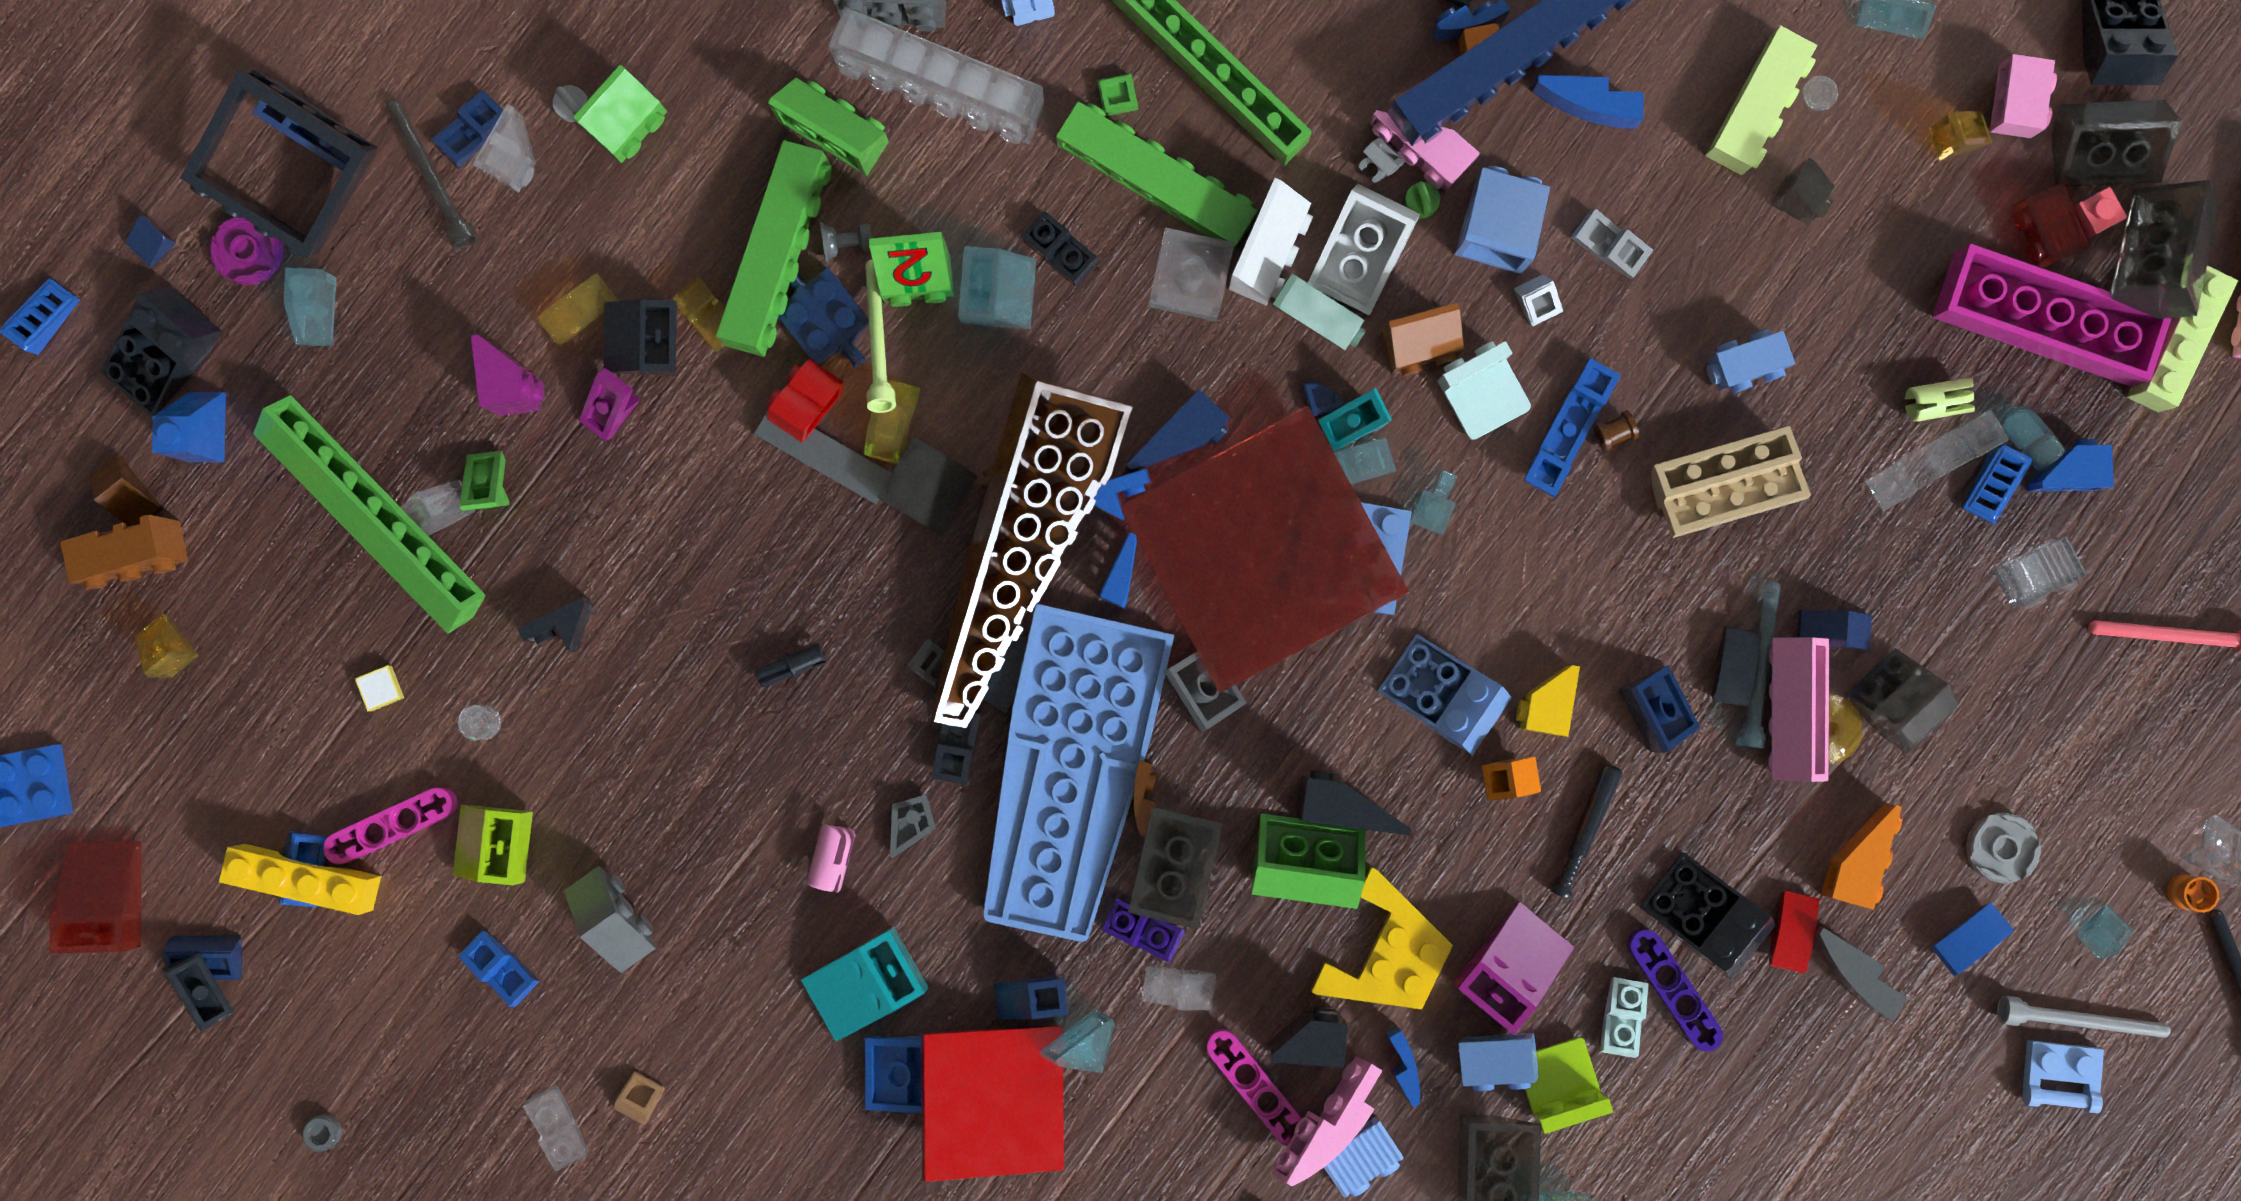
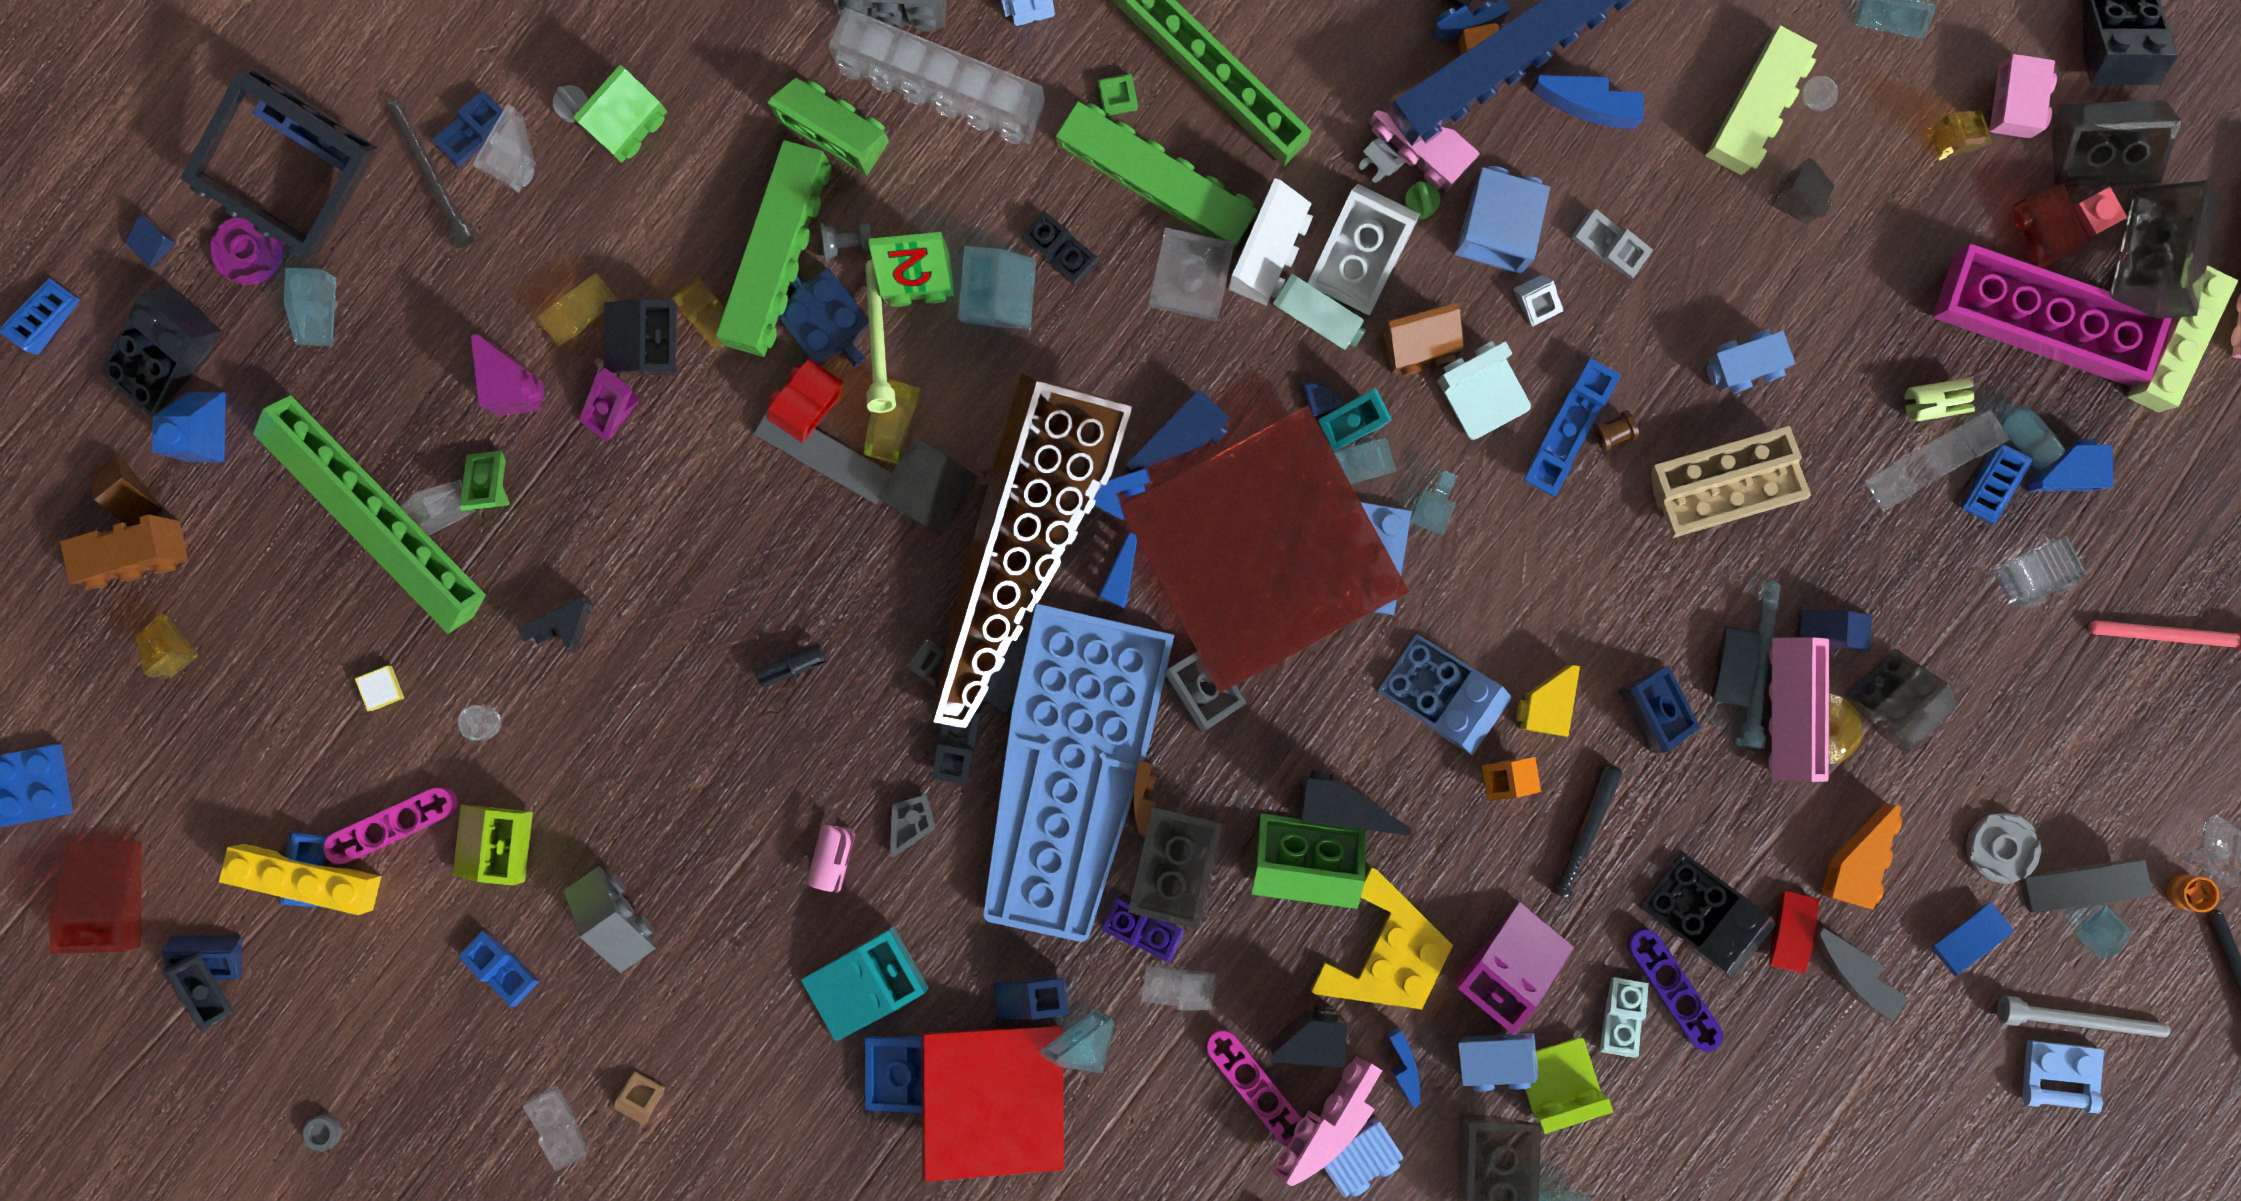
none -> dark grey slope [2023,858,2153,913]

